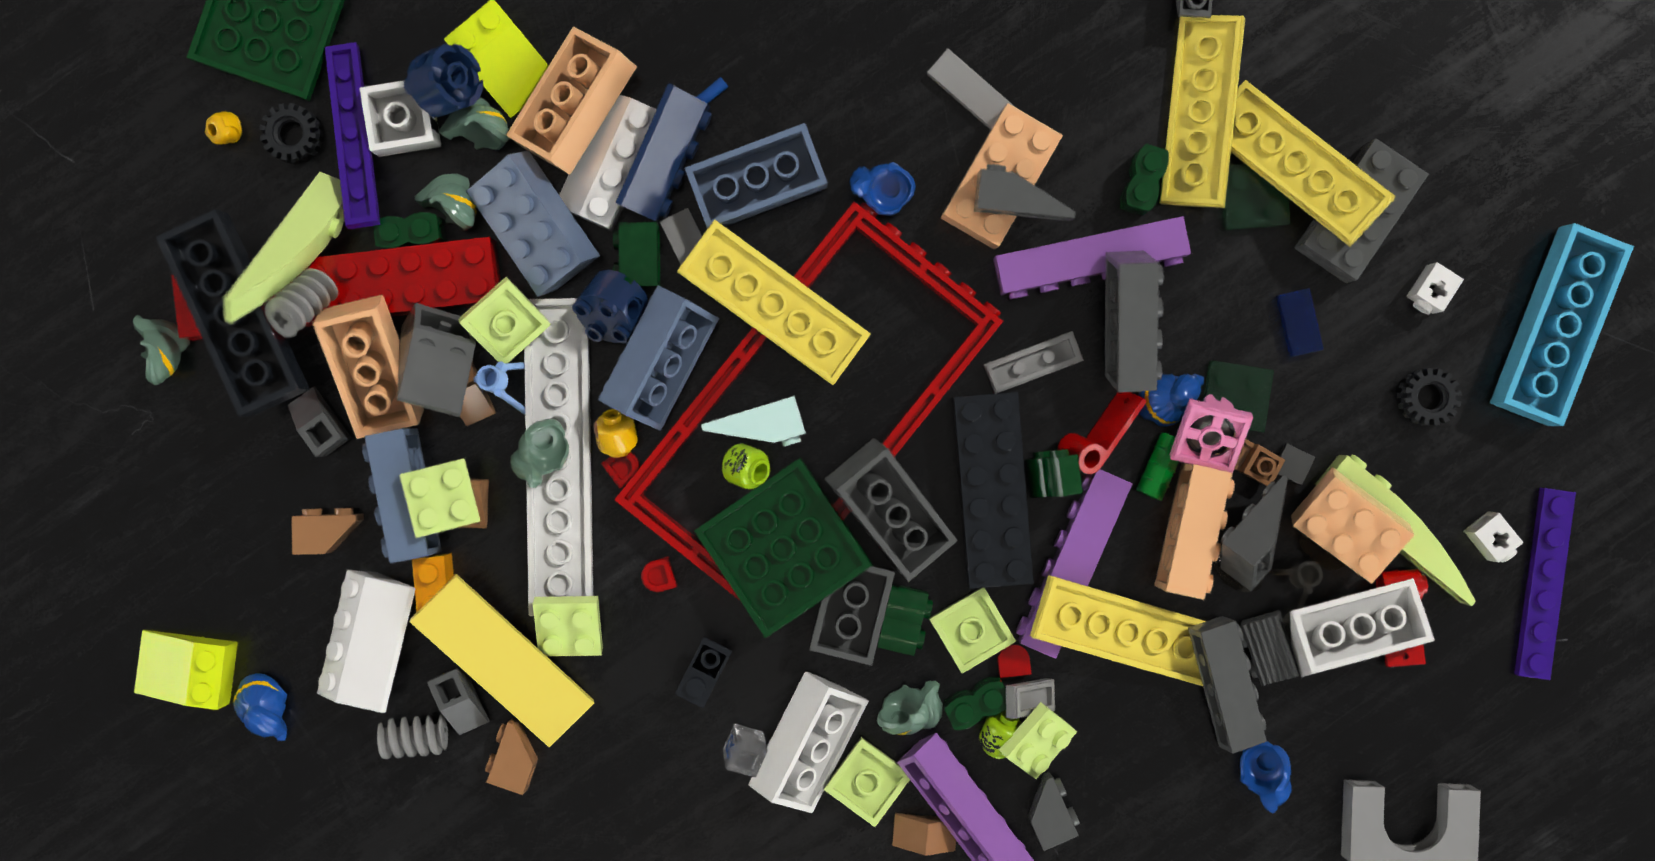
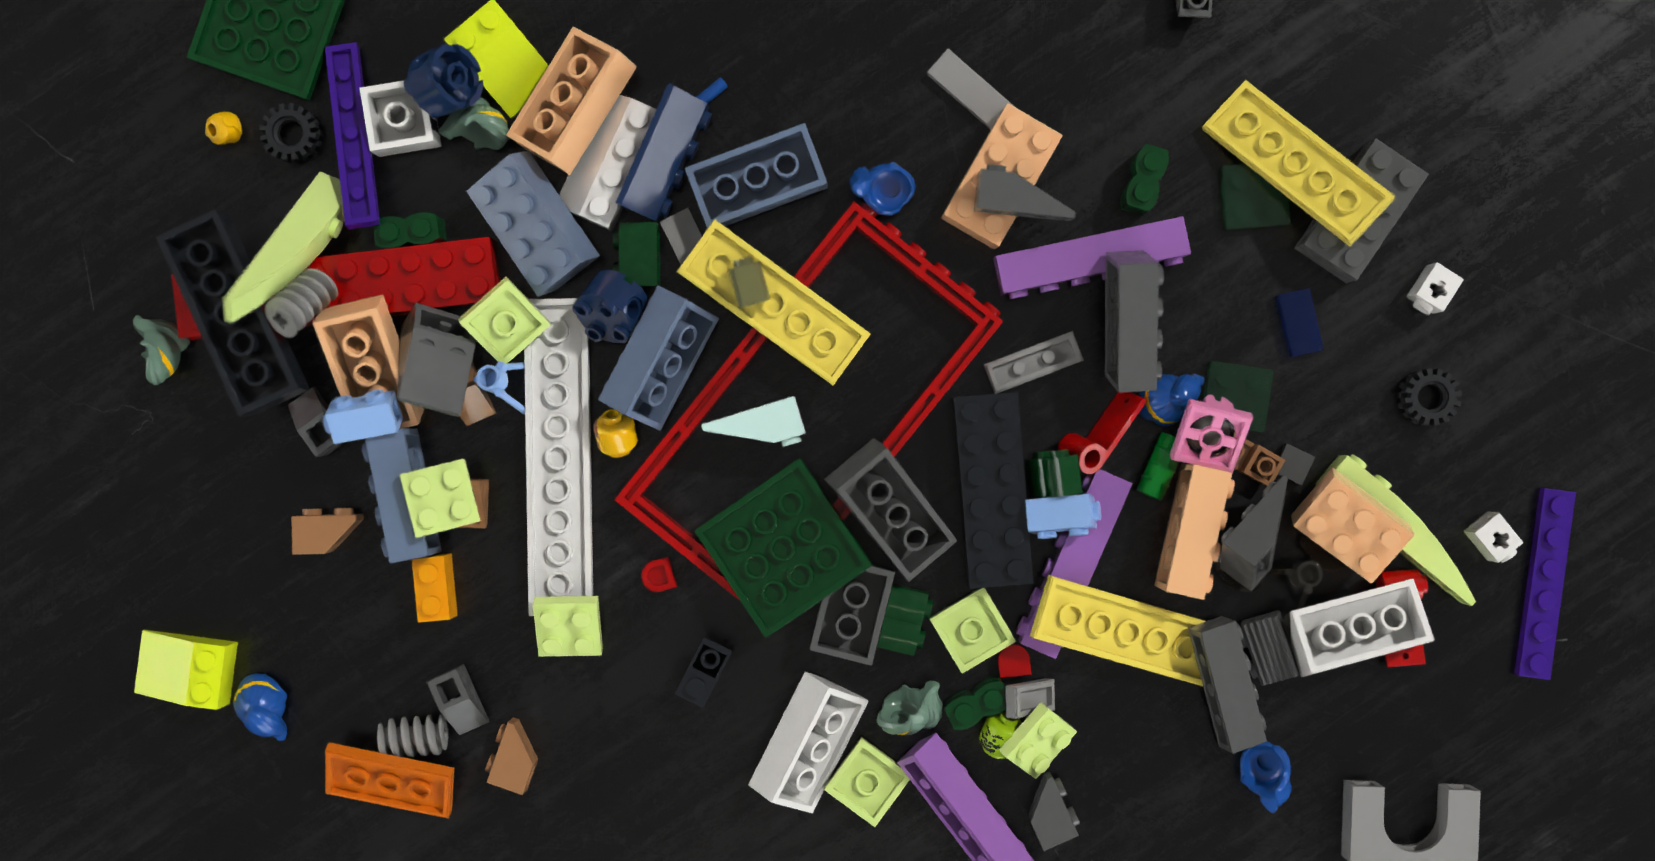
white slope [317,570,416,713] -> none
light yellow tile [410,574,594,747] -> none
sand green hair [414,173,477,232] -> none
sand green hair [510,419,569,488] -> none
red tile [601,452,640,489] -> none
lime head [722,443,770,490] -> none
clear brick [723,723,768,778] -> none
medium nougat slope [892,813,956,856] -> none
light yellow tile [1160,15,1245,208] -> none
medium azure brick [1490,223,1634,426] -> none
none -> light blue brick [323,389,403,444]
none -> orange tile [325,742,454,818]
none -> olive brick [729,256,771,308]
none -> light blue brick [1025,494,1101,539]

